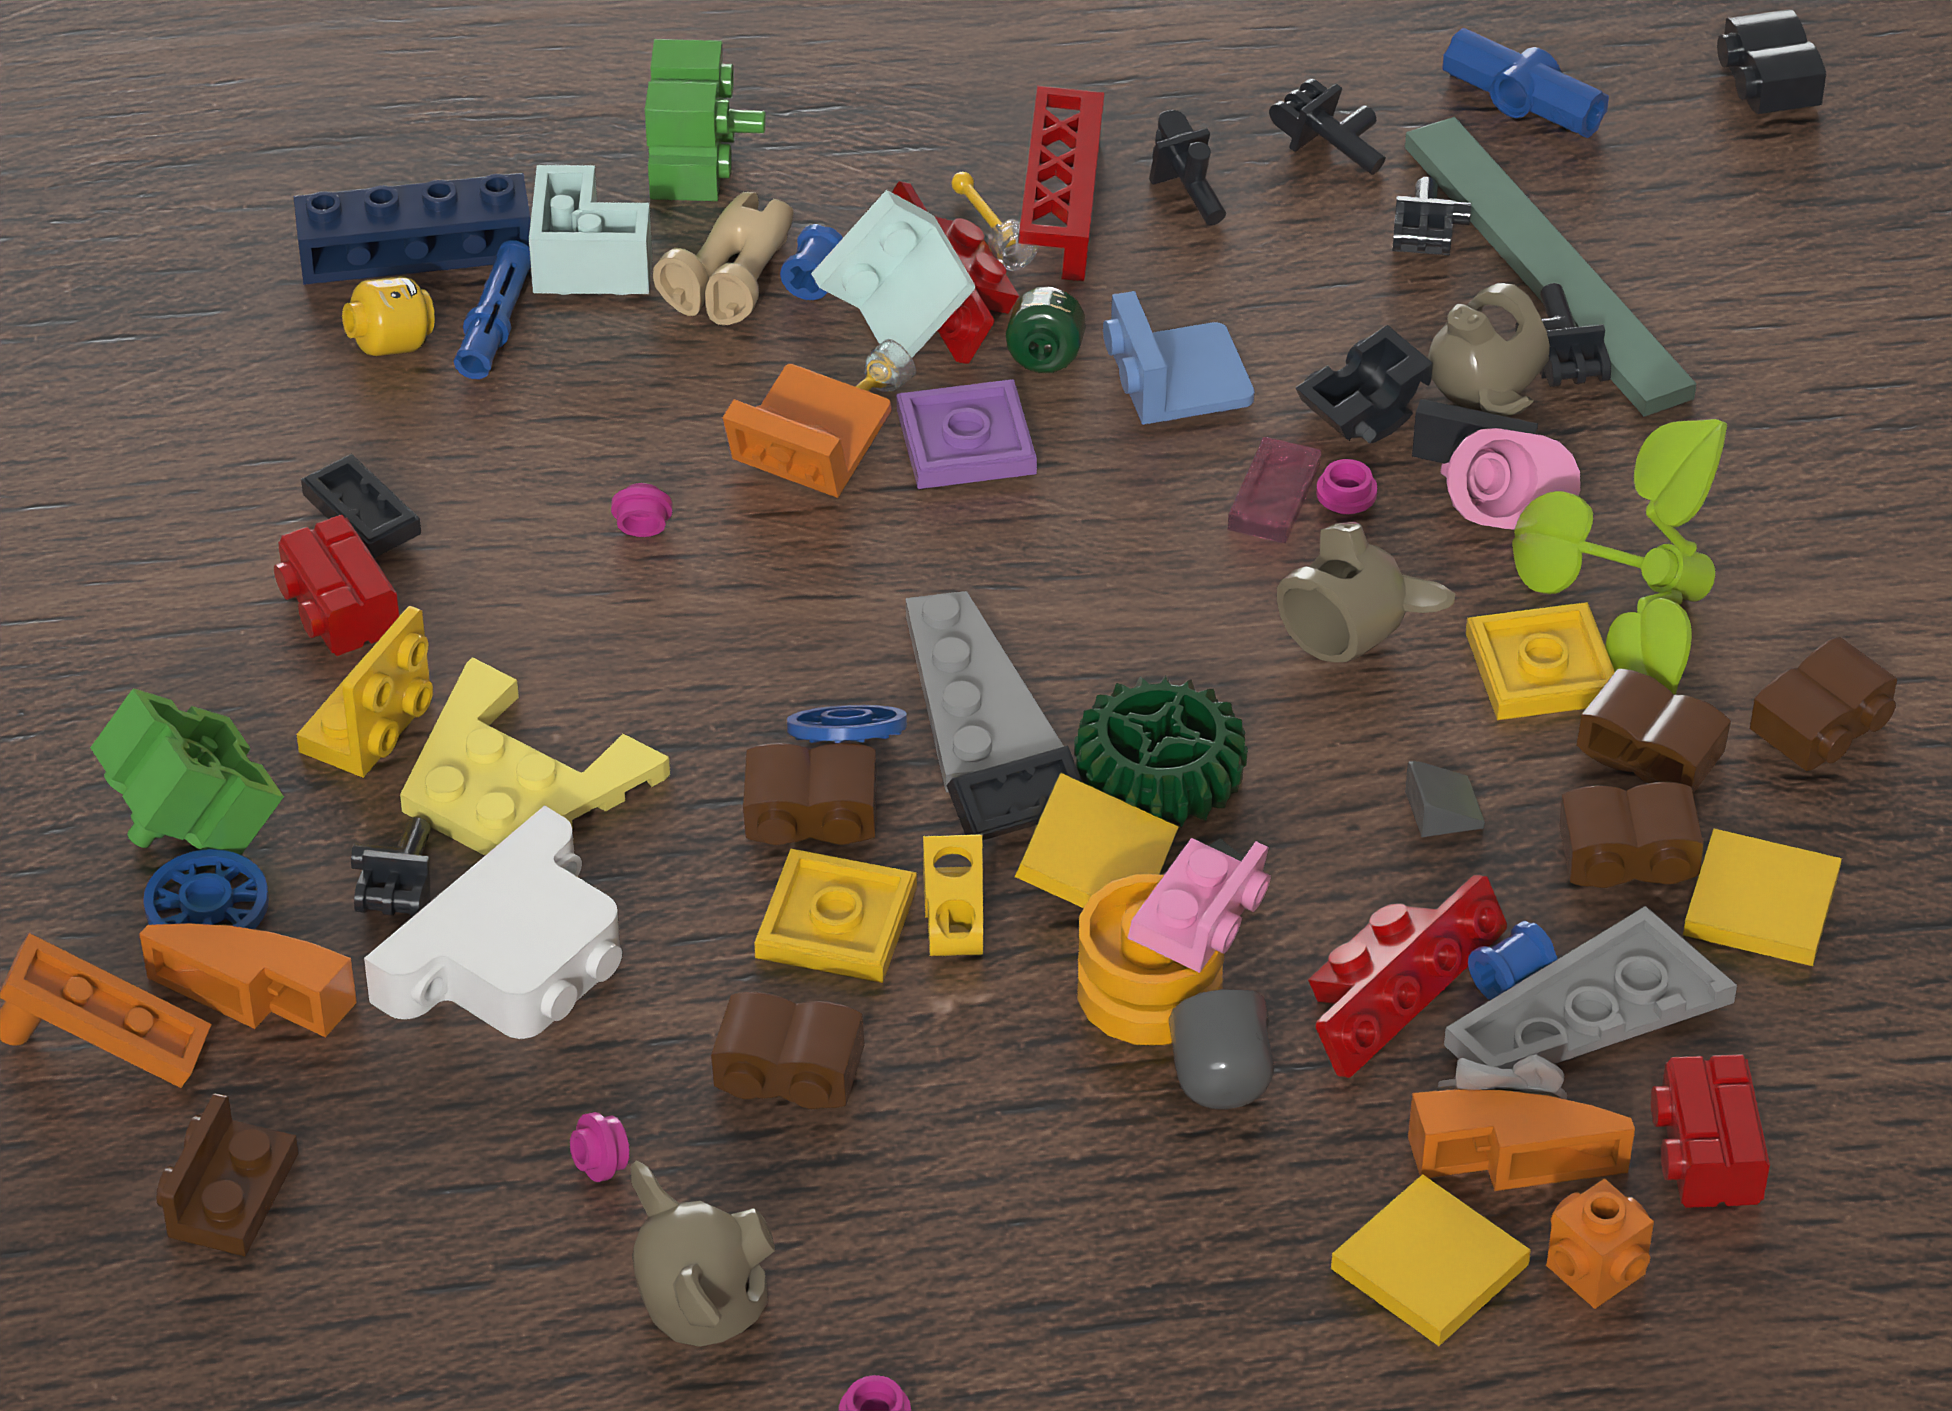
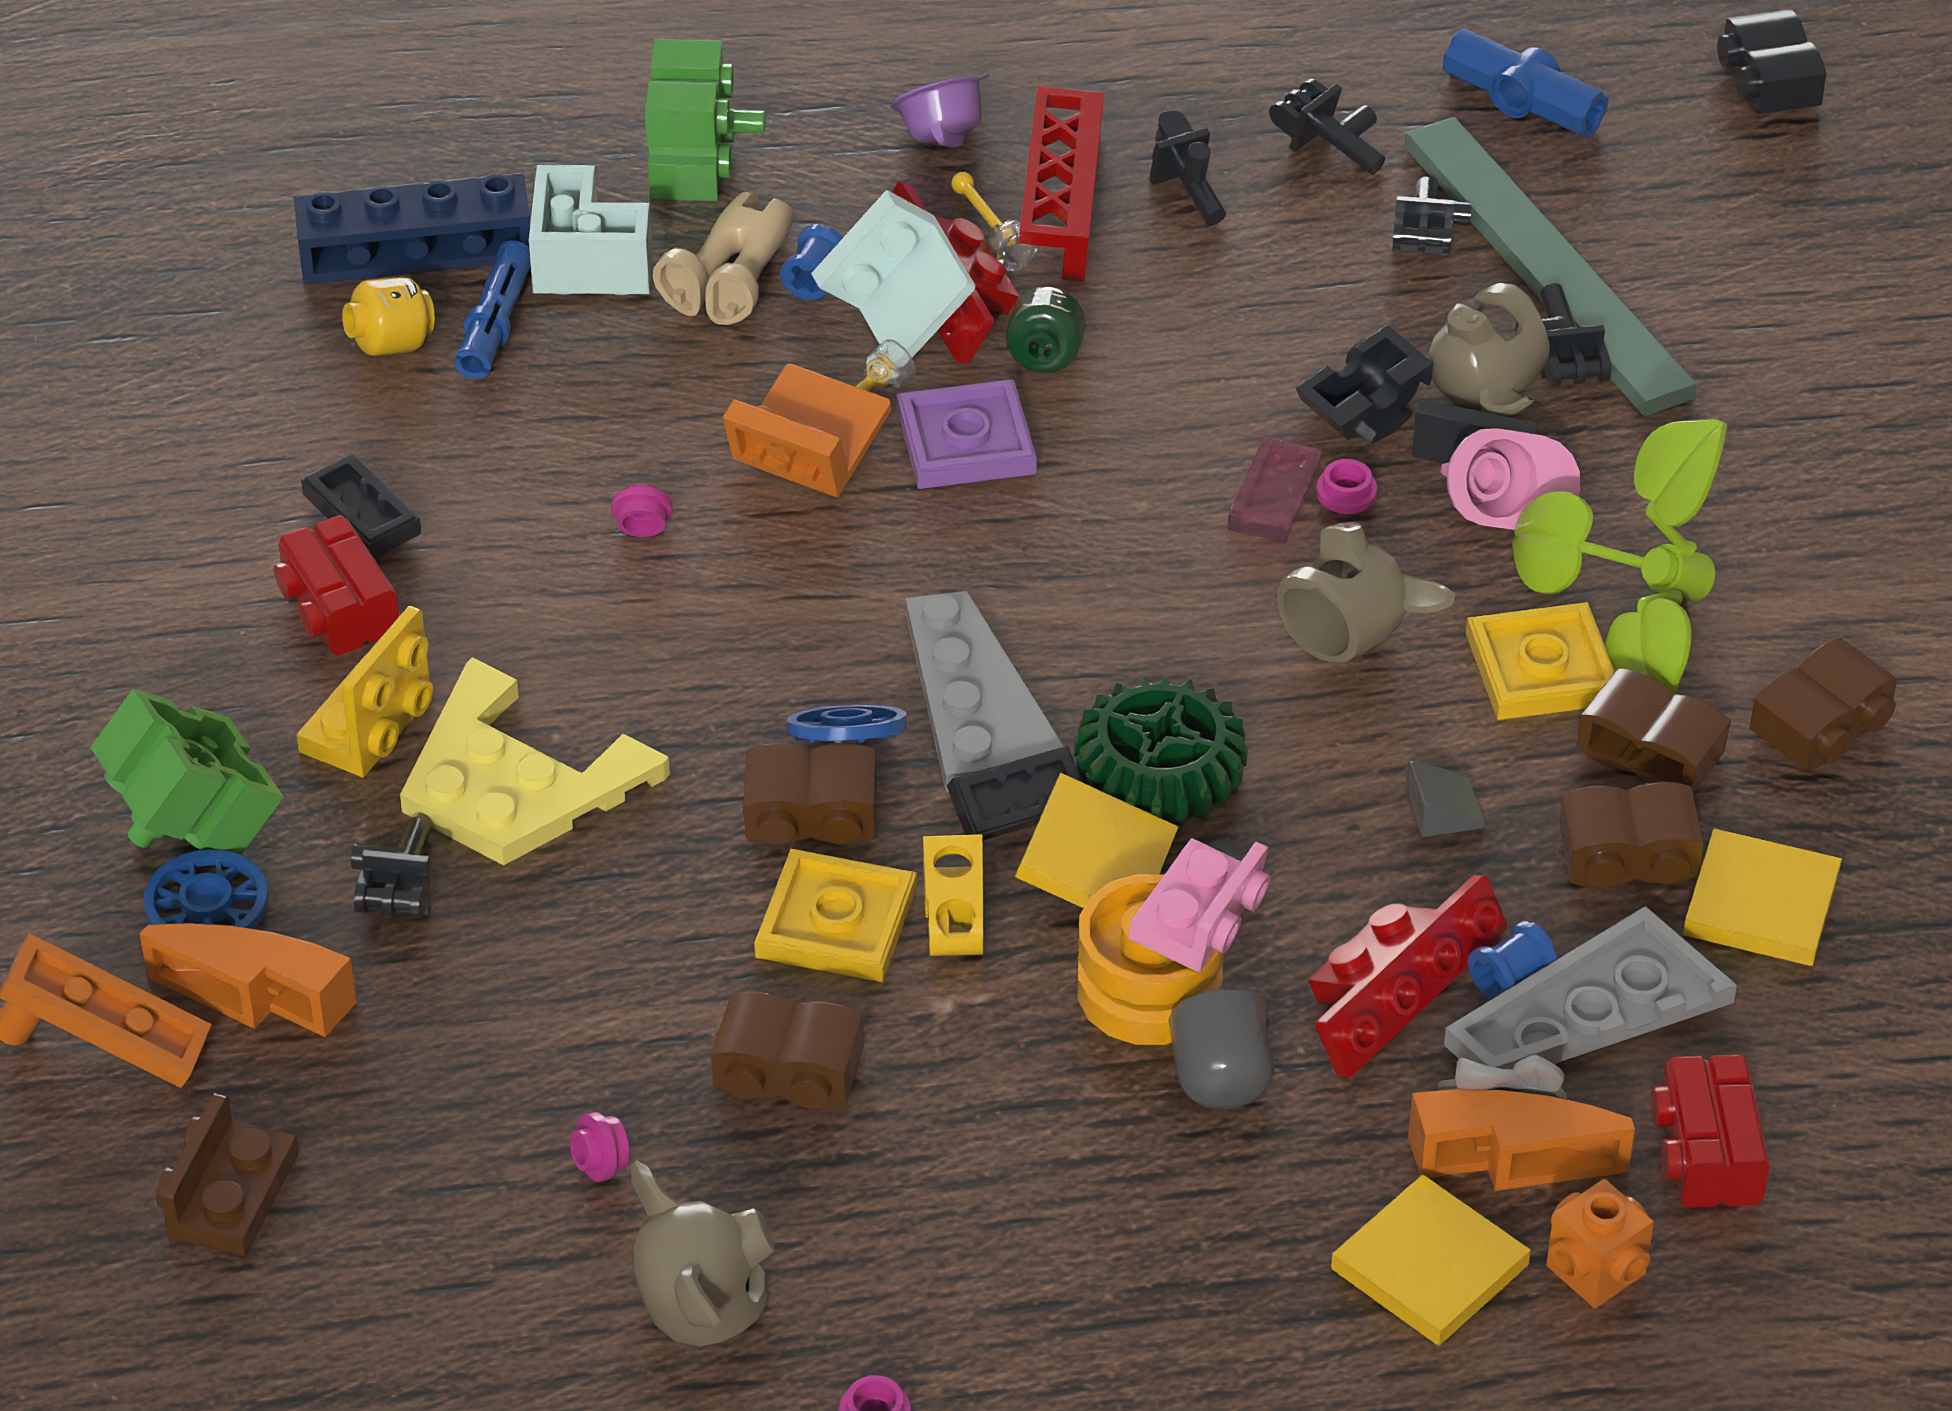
white brick [364,806,622,1039] -> none
medium blue bracket [1103,291,1254,425] -> none
none -> medium lavender piece [890,74,990,148]

